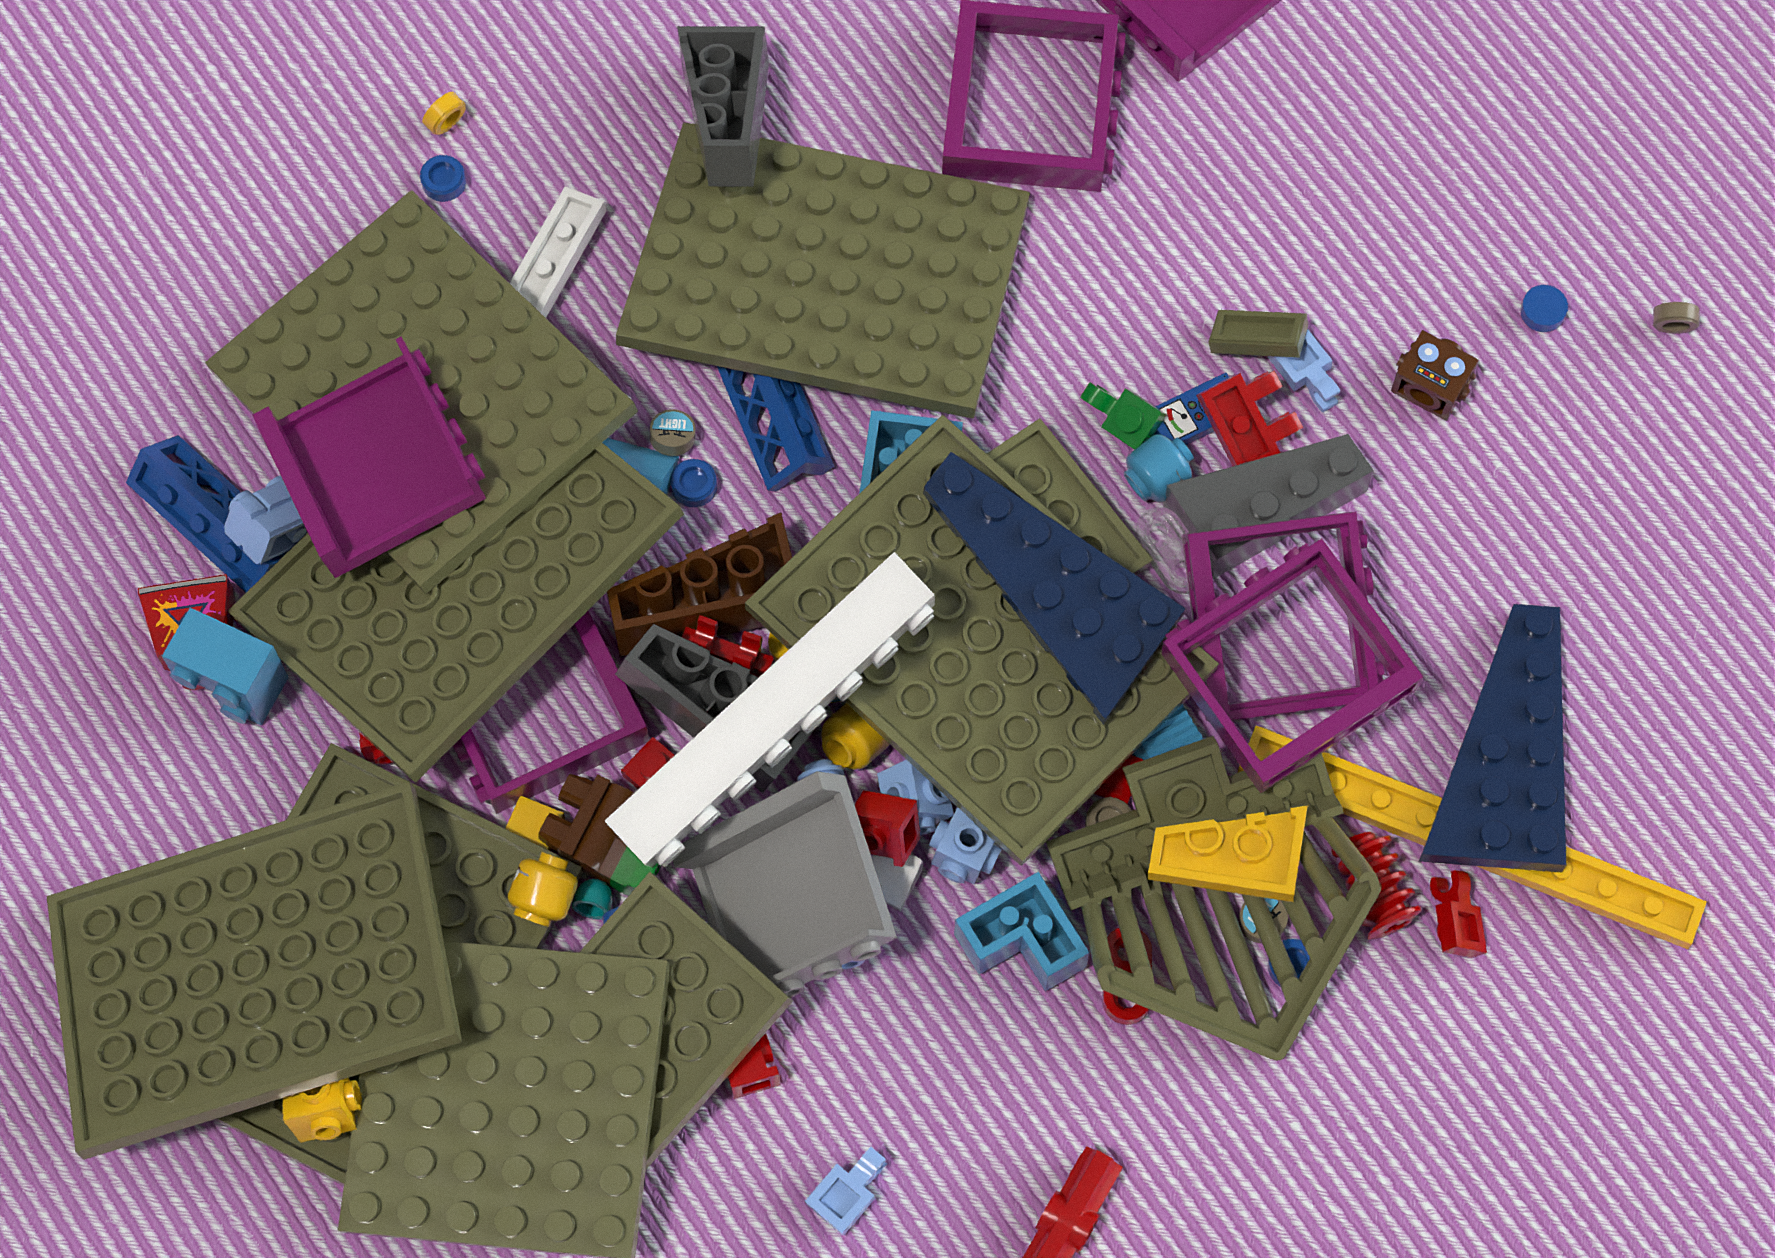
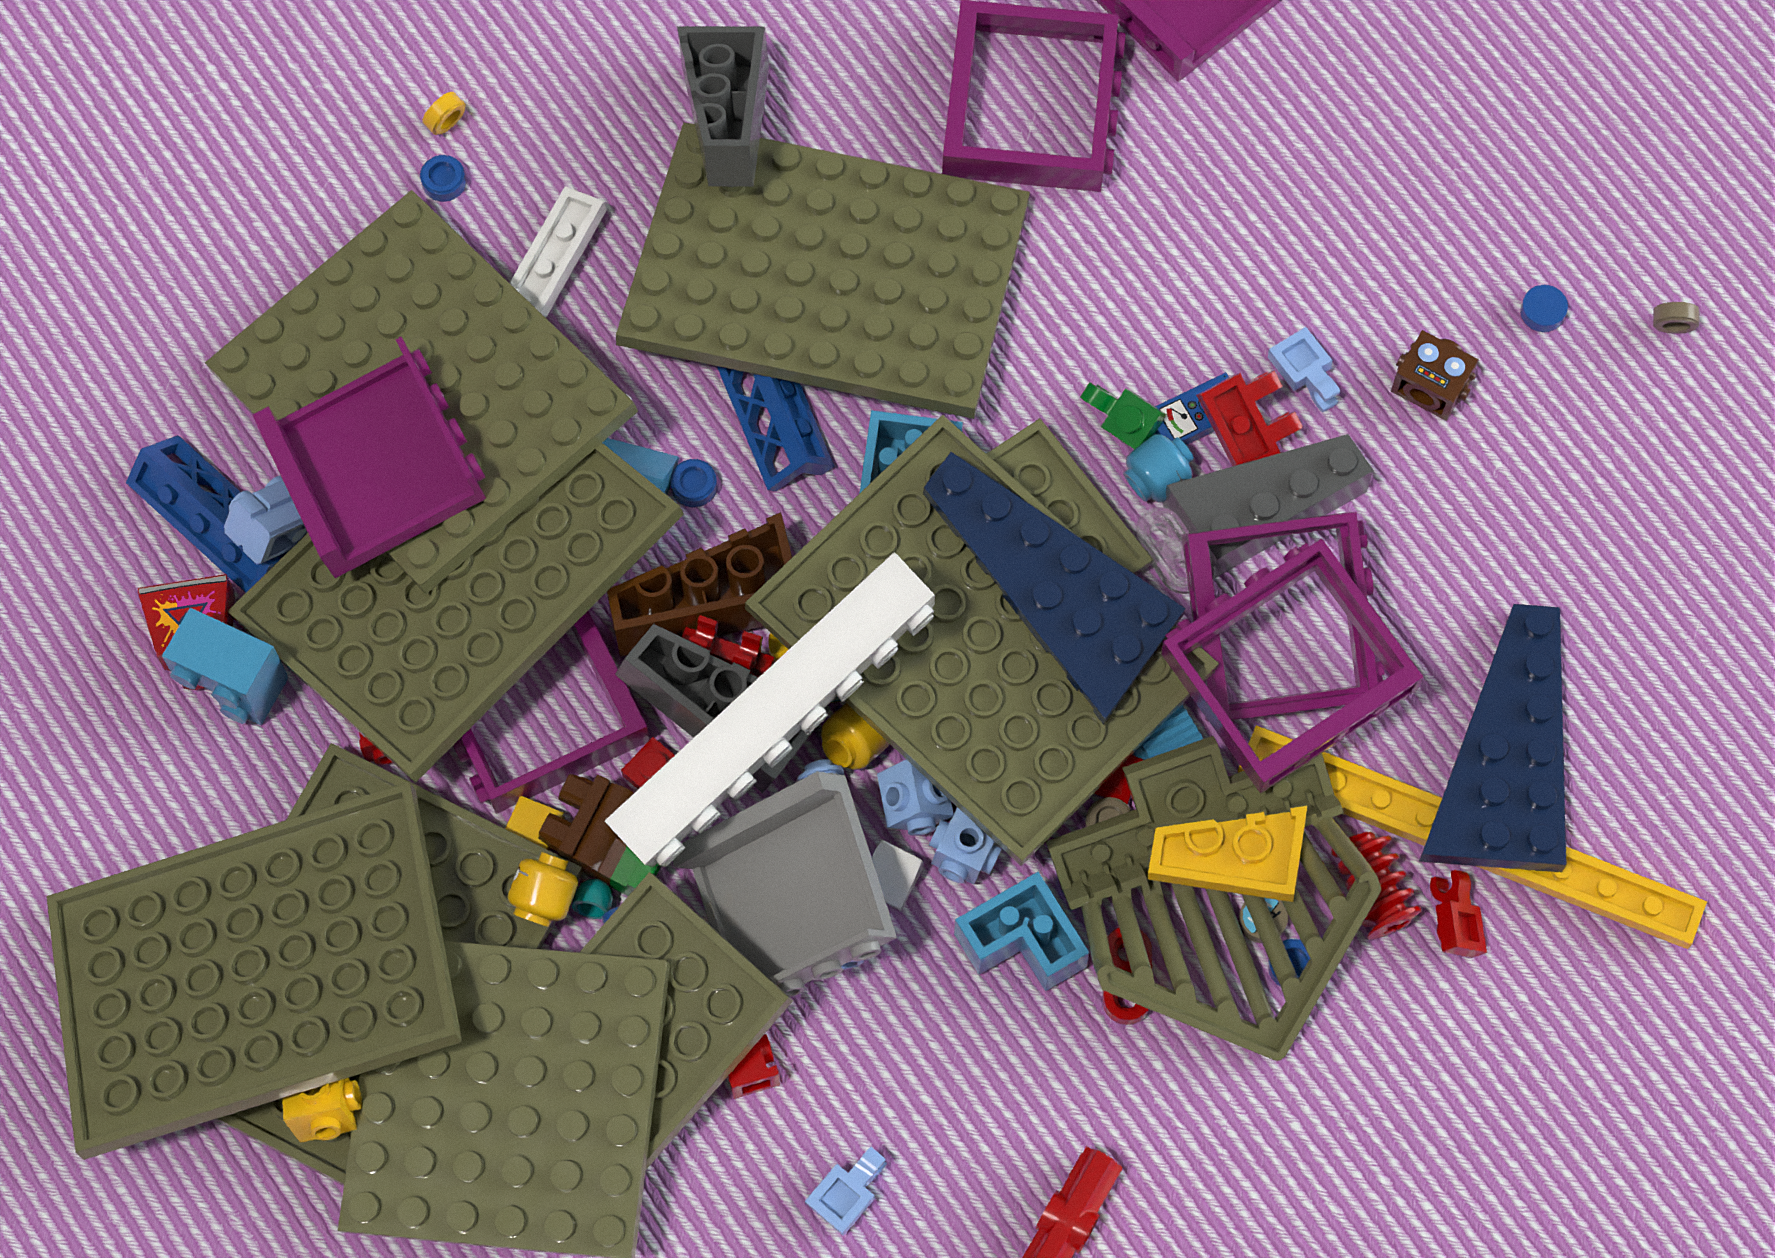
tile [650,410,696,456] -> none
red brick [854,790,921,867] -> none
olive tile [1209,309,1309,357] -> none

